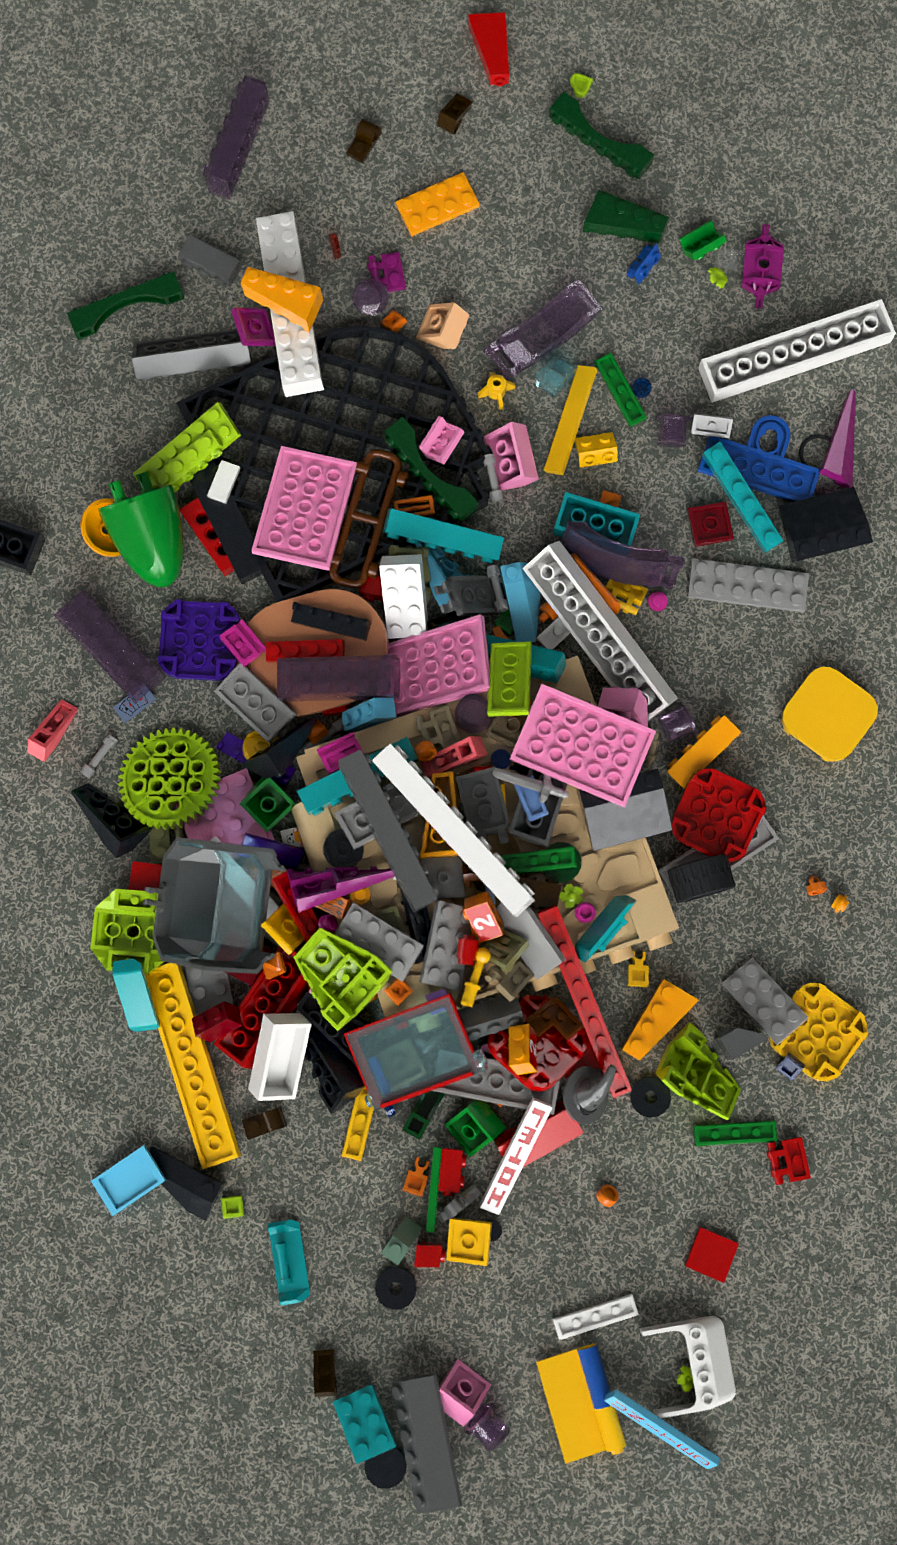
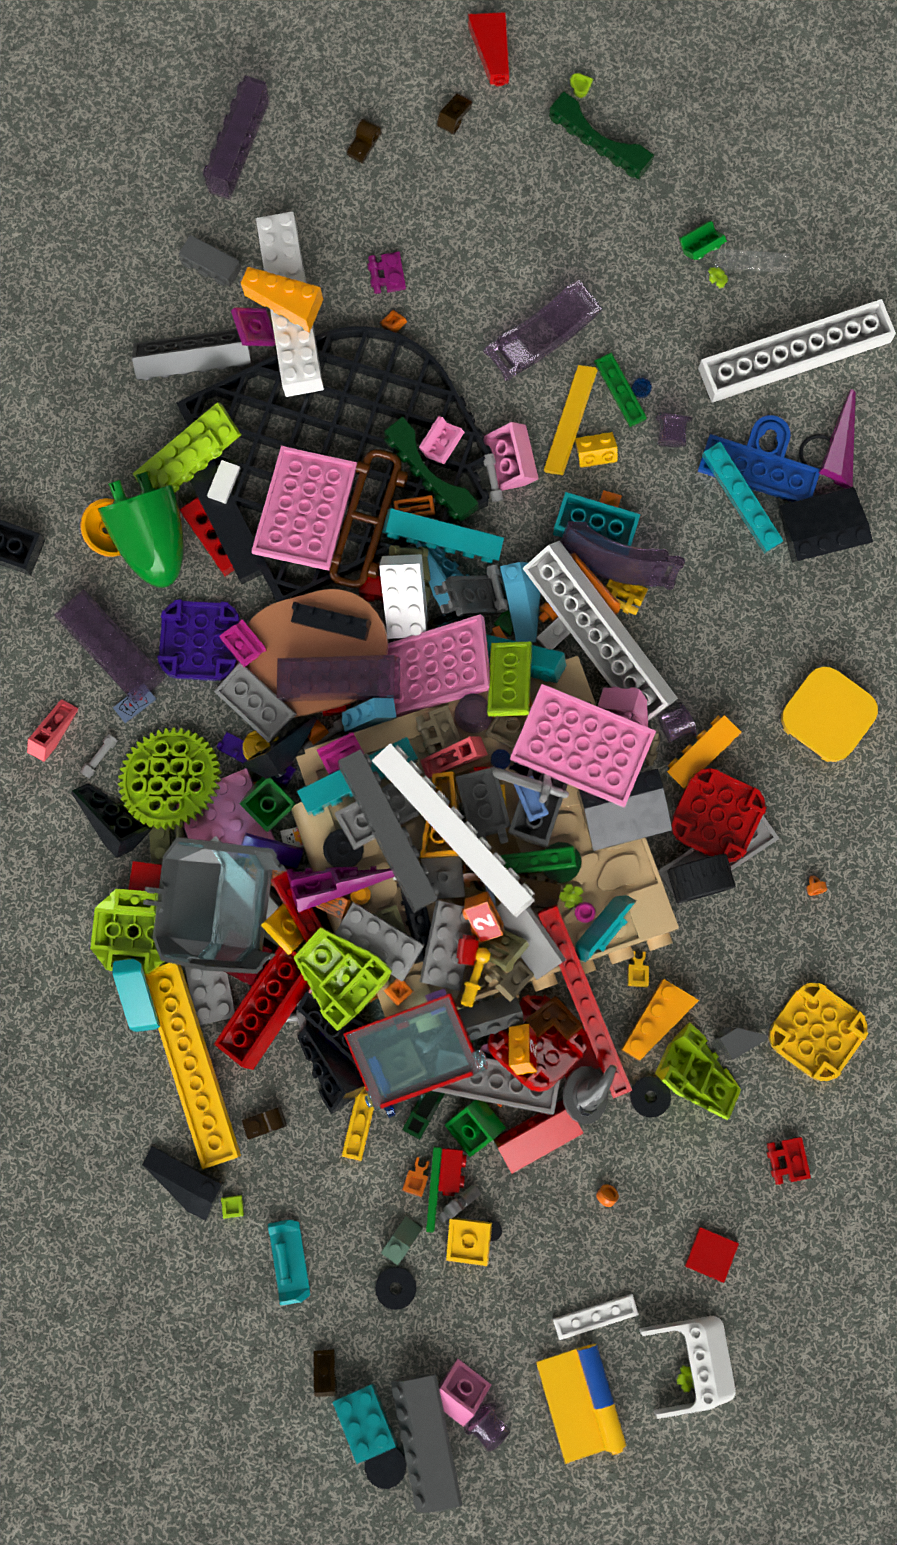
dark green arch [67,271,185,340] -> none
medium azure piece [91,1145,166,1216] -> none
dark red brick [192,1001,242,1043] -> none
white piece [248,1013,311,1101] -> none
orange tile [262,952,287,979] -> none
red plate [266,639,345,663] -> none
dark pink plate [318,915,338,933] -> none
clear red tile [329,233,341,260] -> none
clear purple piece [352,279,389,316] -> none
light orange plate [395,172,480,237] -> none
orange tile [414,741,437,762] -> none
red slope [414,1241,446,1267] -> none
light nougat slope [416,302,469,349] -> none
yellow brick [477,372,515,410] -> none
white tile [479,1098,552,1215] -> none
clear light blue brick [535,356,576,398] -> none
dark green wedge [583,190,669,243] -> none
medium azure tile [604,1390,720,1469] -> none
blue hinge [627,243,661,284] -> none
dark pink plate [648,592,668,611] -> none
dark red plate [687,501,734,547] -> none
light grey plate [687,558,809,613] -> none
panel [690,413,733,438] -> none
green tile [693,1120,778,1146] -> none
light grey plate [722,958,808,1046] -> none
magenta plate [741,224,784,309] -> none
dark blue tile [775,1052,805,1081] -> none
light orange plate [831,894,849,913] -> none

